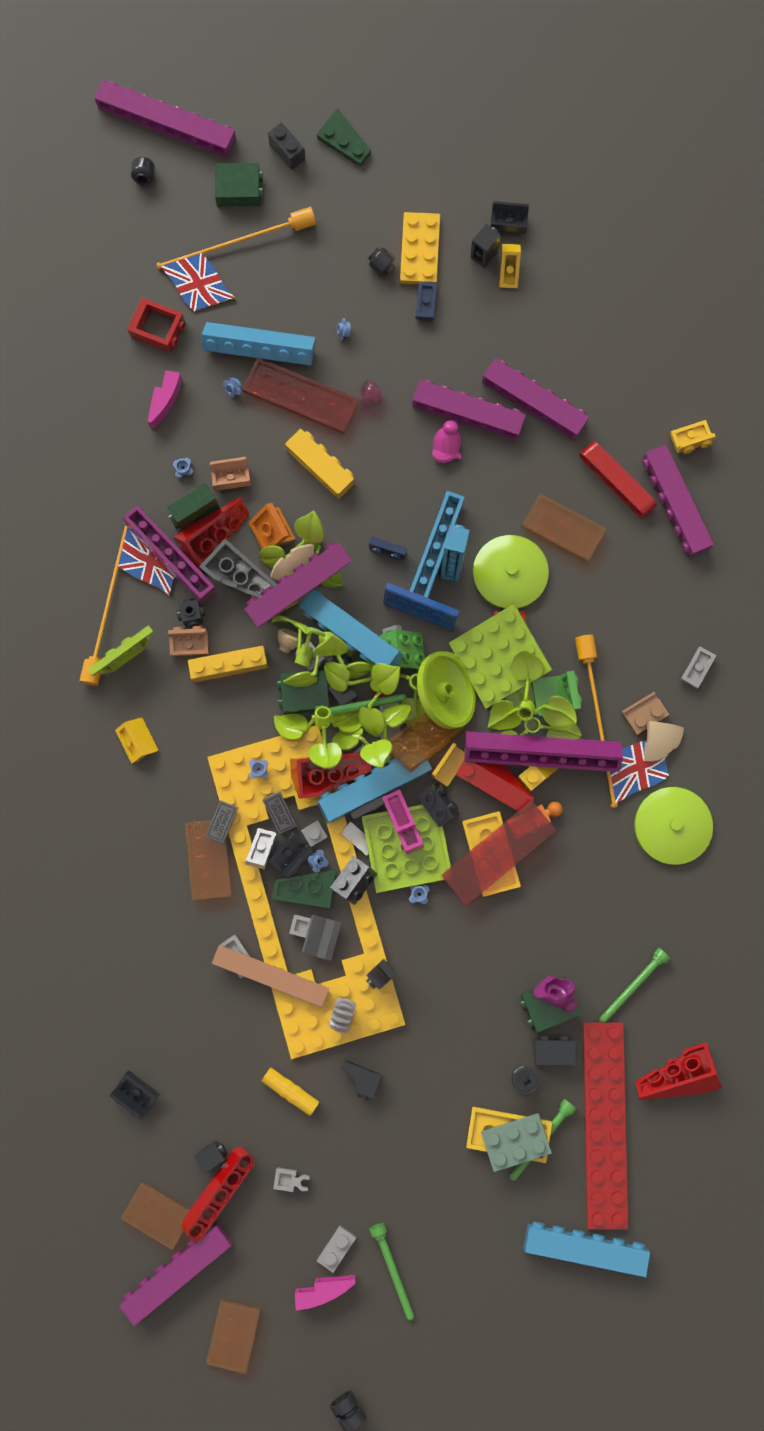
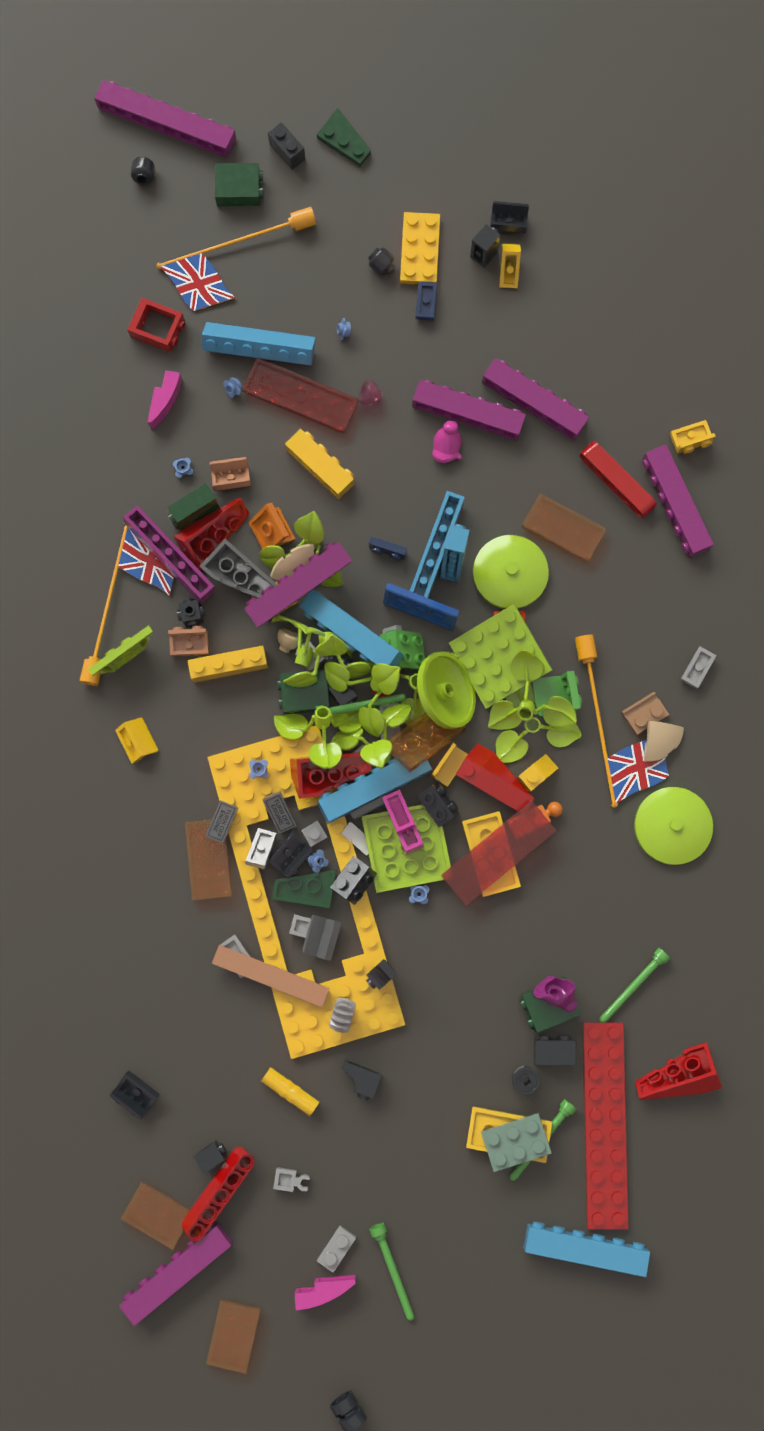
magenta brick [464,731,623,772] -> none

